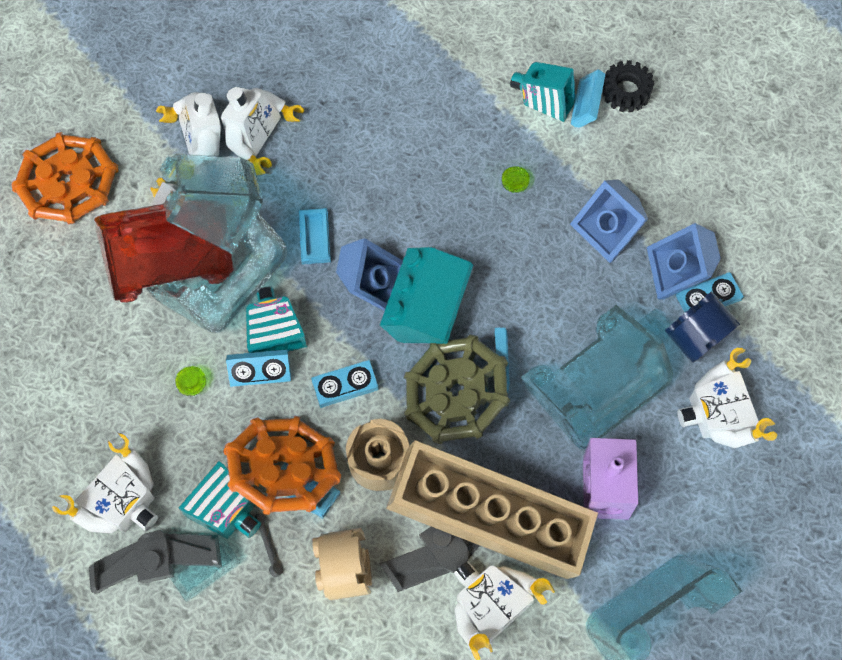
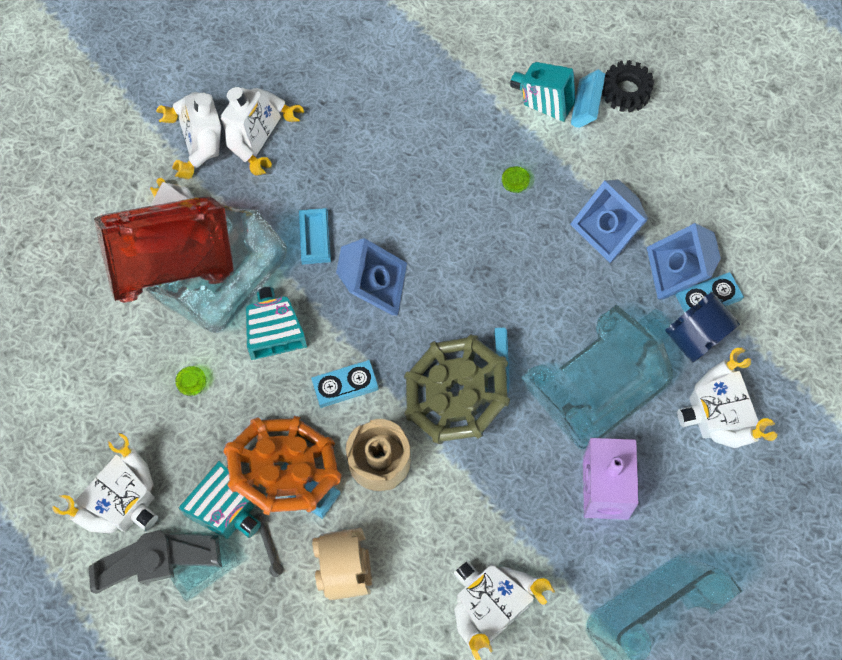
orange plate [11,132,119,224] -> none
clear light blue windscreen [160,153,263,254] -> none
tile [226,350,291,387] -> none
teal slope [379,247,474,344] -> none
dark grey plate [379,527,480,592] -> none
tan brick [386,440,598,579] -> none

